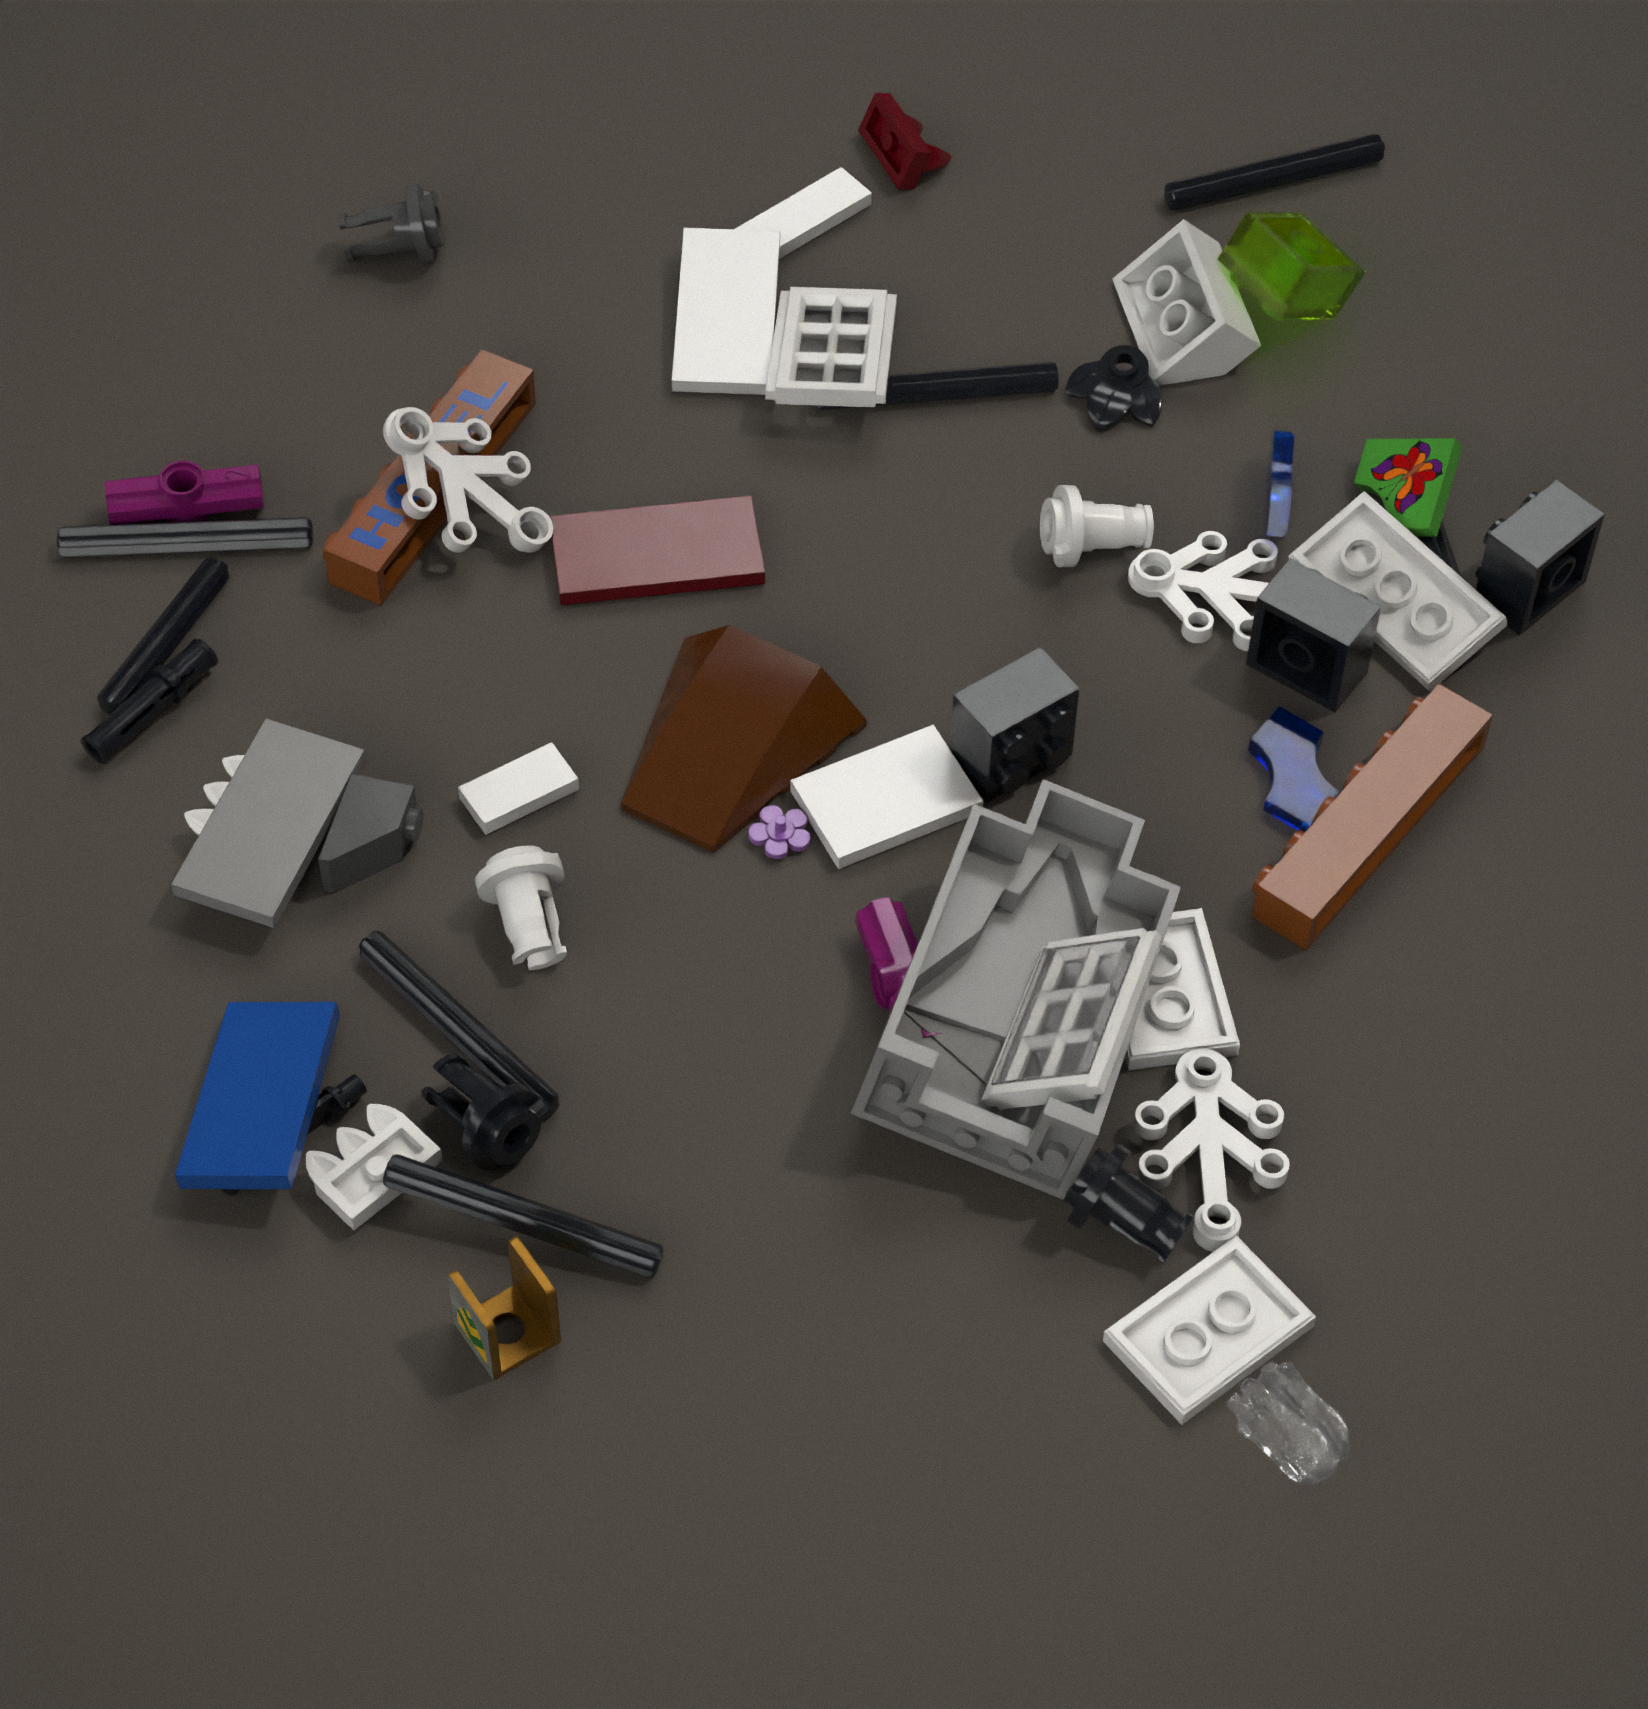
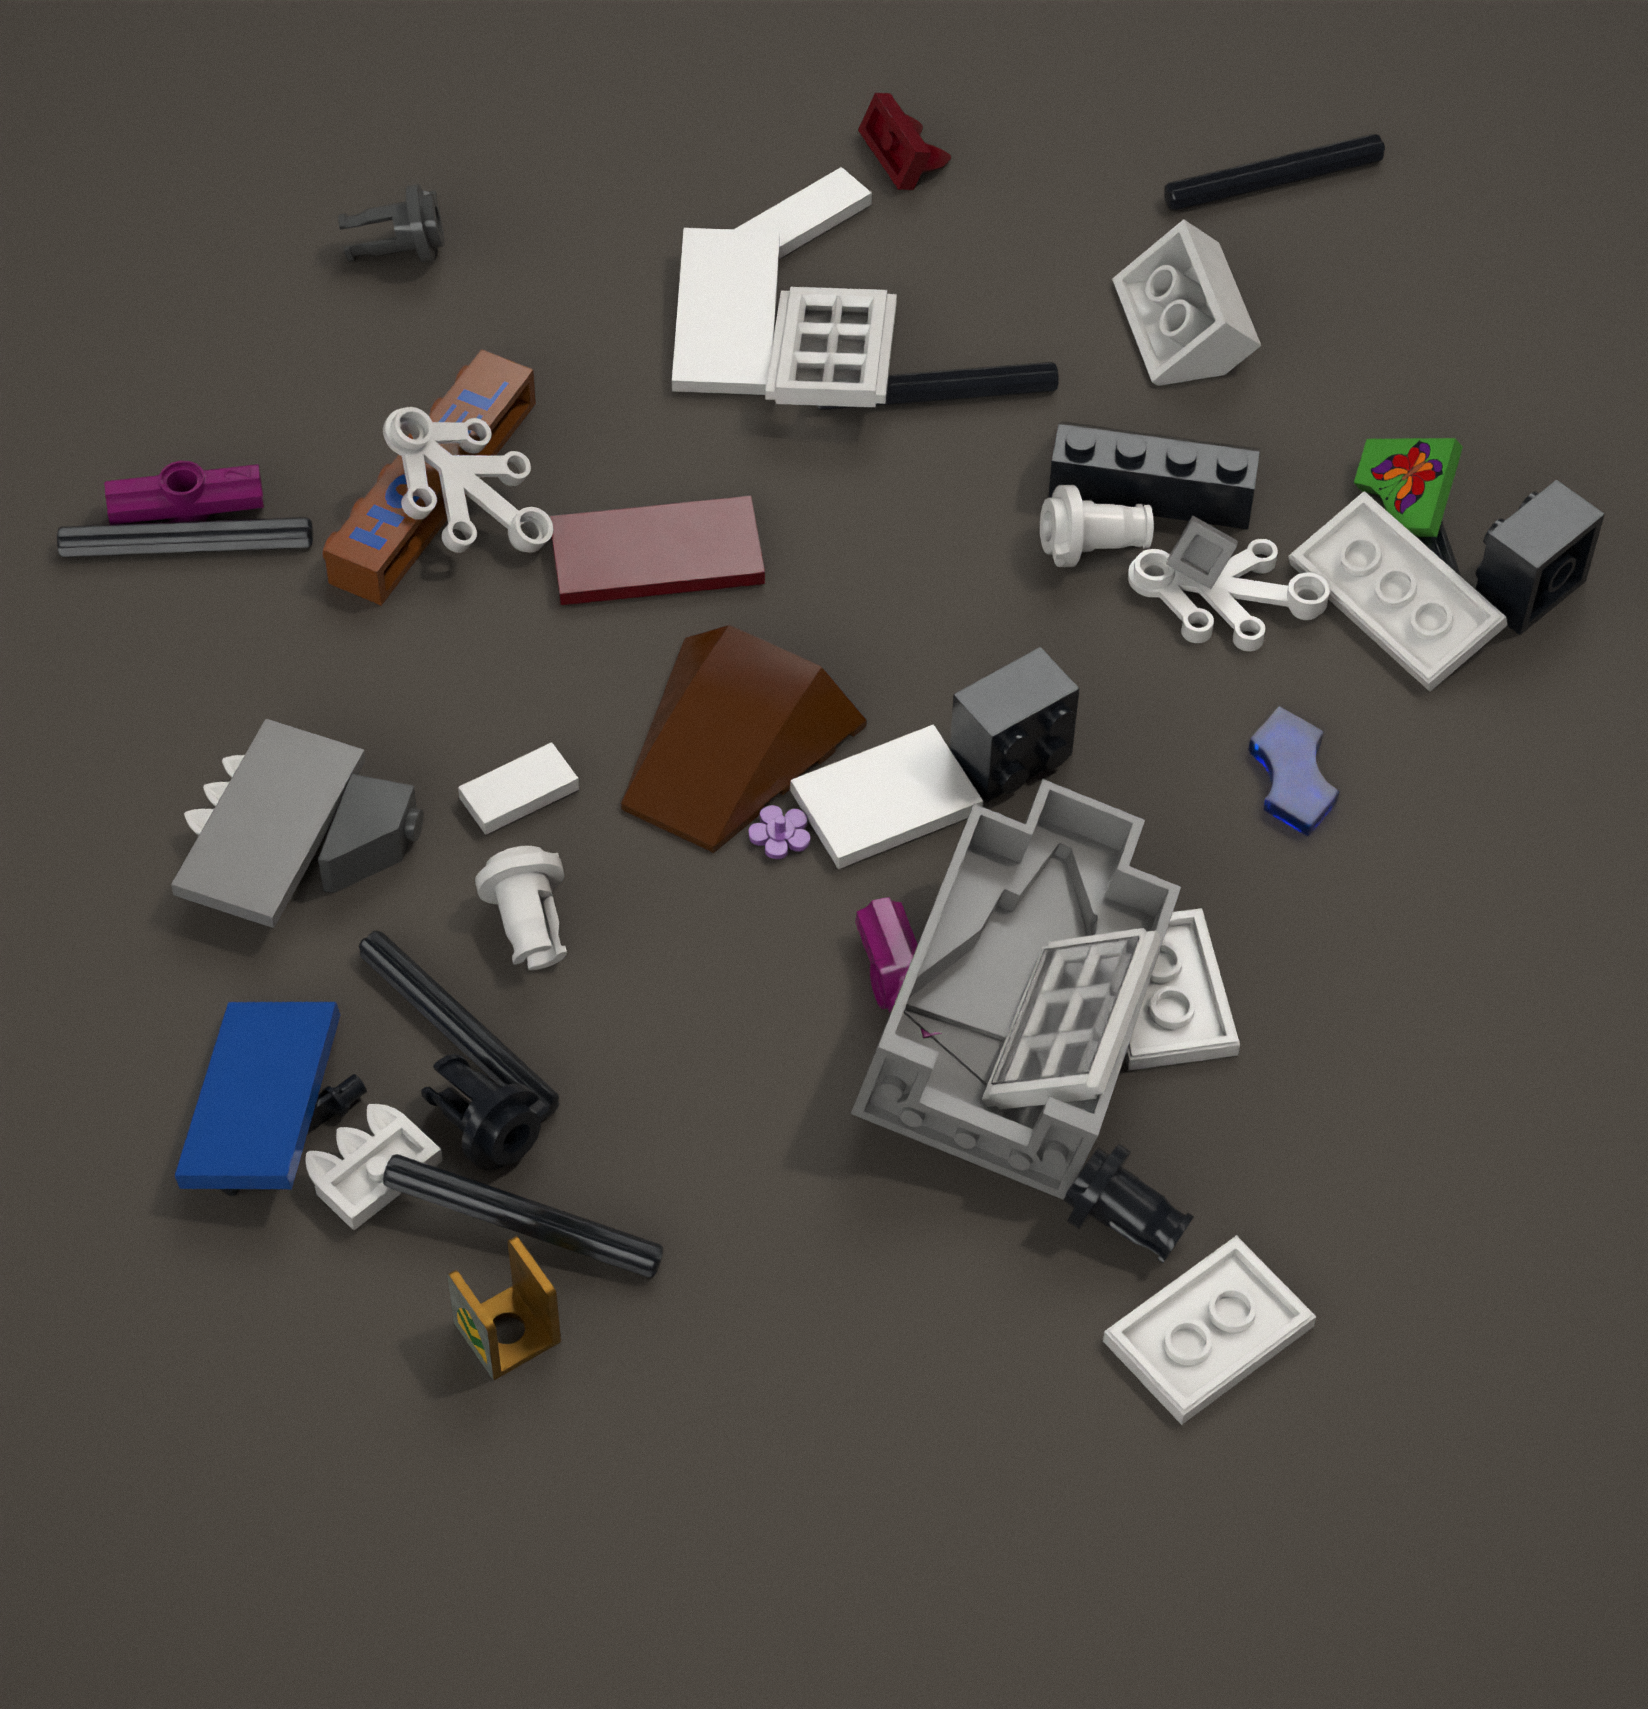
black pin [81,638,218,764] -> none
black axle [97,557,229,714] -> none
black plate [1066,345,1163,432] -> none
white plant [1134,1048,1290,1252] -> none
clear neon green brick [1217,211,1366,321] -> none
clear piece [1226,1361,1351,1486] -> none
black brick [1246,558,1382,713] -> none
brick [1252,684,1493,951] -> none
clear blue tile [1264,429,1295,537] -> none
none -> black slope [1048,421,1260,529]
none -> light grey tile [1166,516,1238,589]

